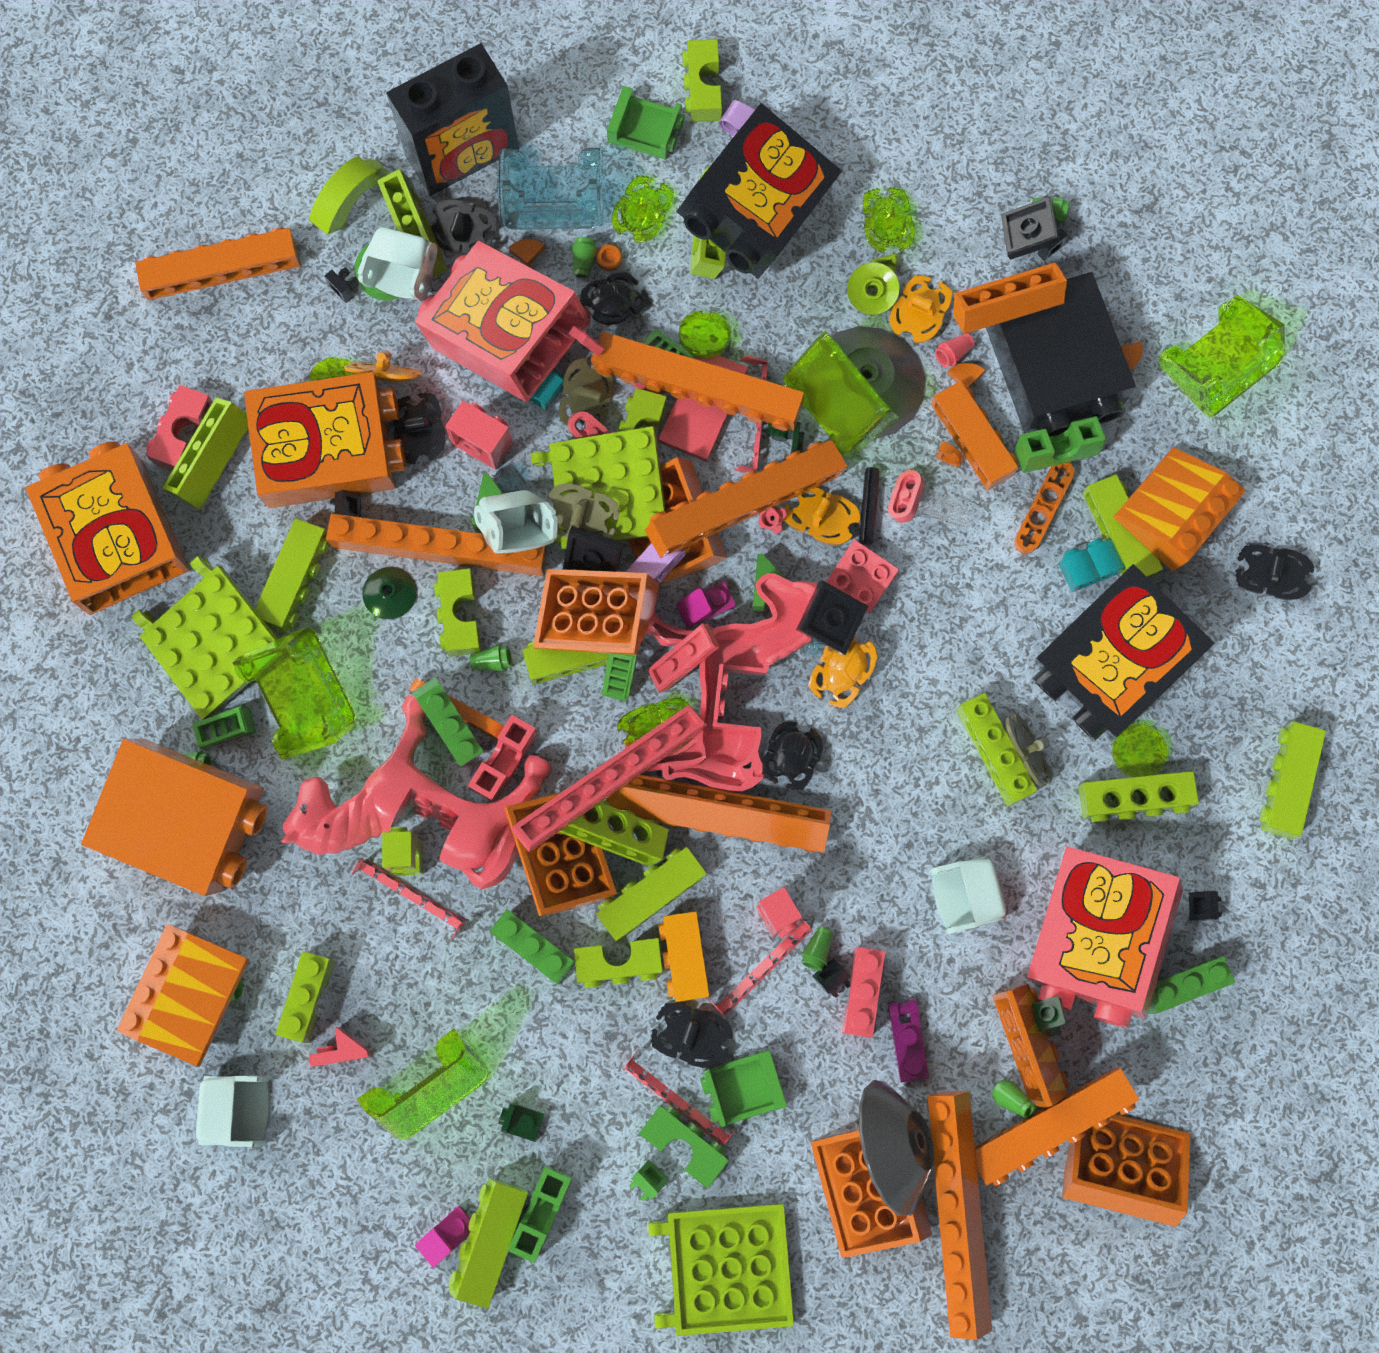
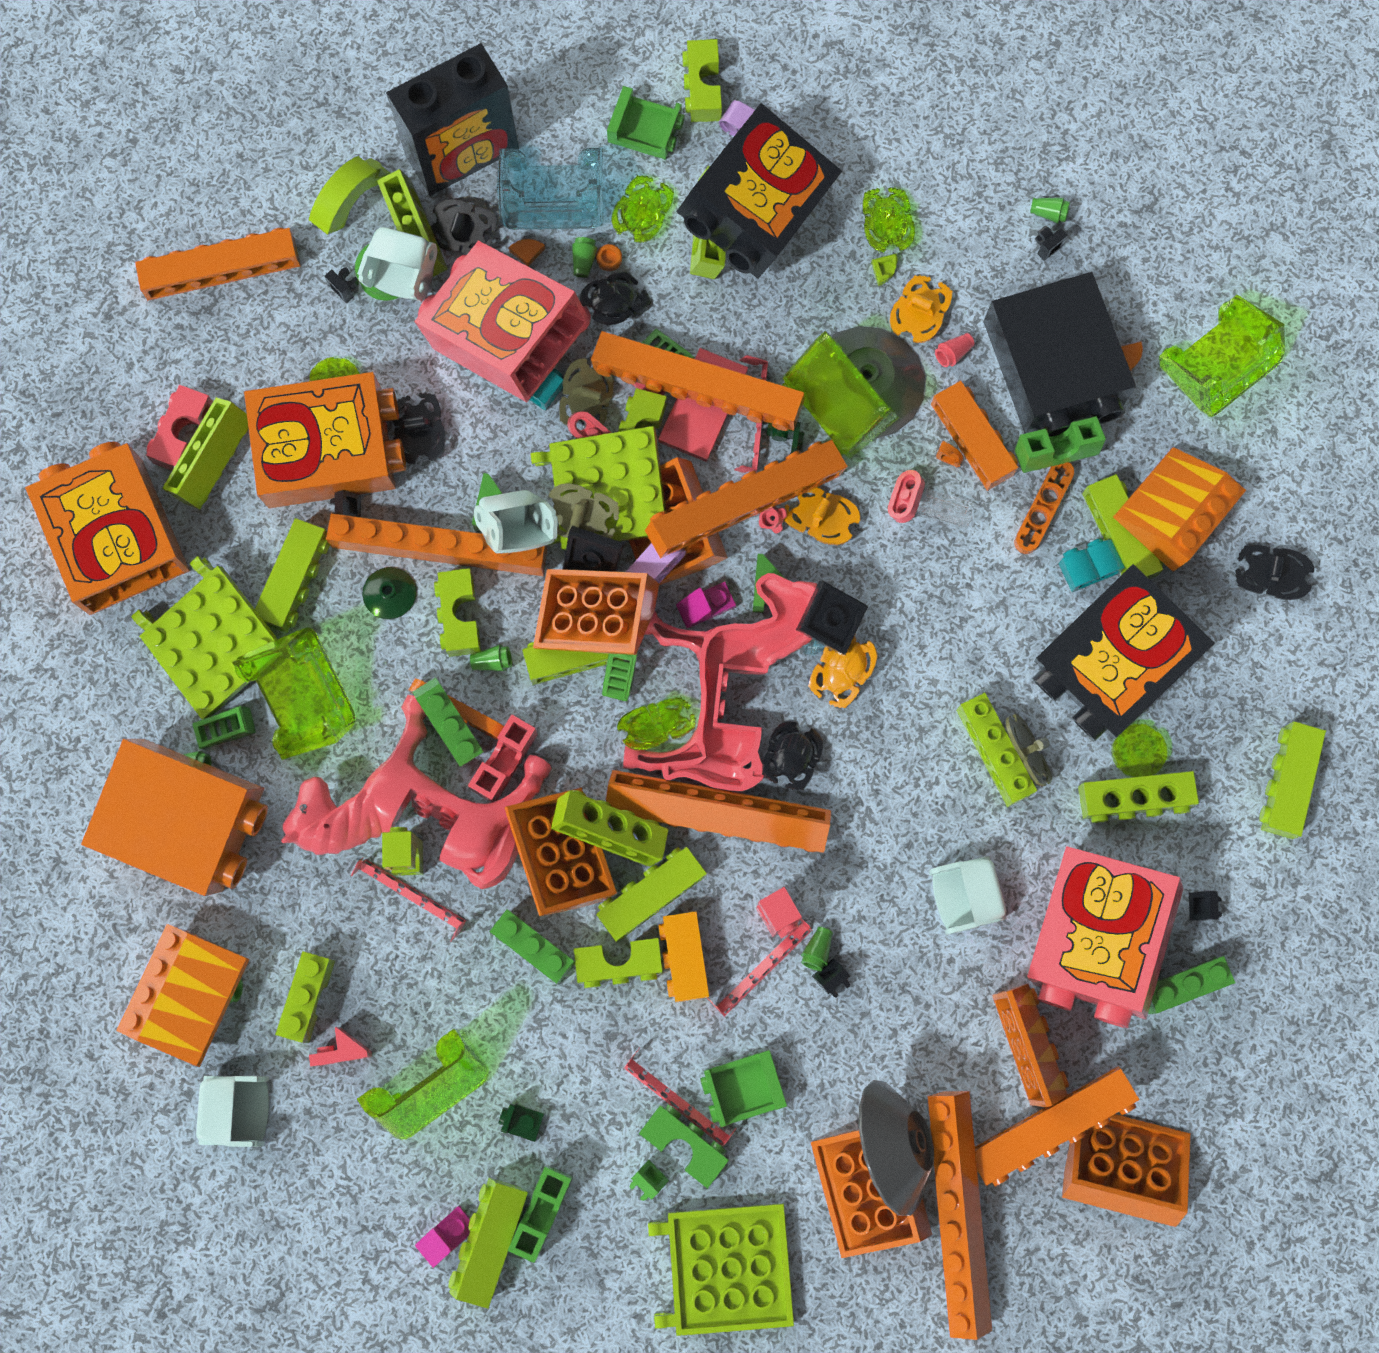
light orange shield [344,350,422,382] -> none
coral brick [445,401,513,470] -> none
clear light blue tile [494,466,521,494] -> none
coral tile [511,705,706,852] -> none
coral tile [568,326,604,356] -> none
coral tile [647,623,720,692] -> none
black shield [651,1003,733,1068] -> none
clear neon green tile [678,311,731,358] -> none
coral hinge [826,539,899,614] -> none
coral arch [842,947,885,1038] -> none
lime dish [847,262,899,315] -> none
black axle [859,467,880,545] -> none
magenta plate [887,998,929,1083] -> none
orange tile [947,363,985,388] -> none
orange brick [953,262,1067,334] -> none
bright green cone [992,1079,1036,1119] -> none
tile [1001,196,1060,260] -> none
dark green bracket [1032,996,1067,1037] -> none

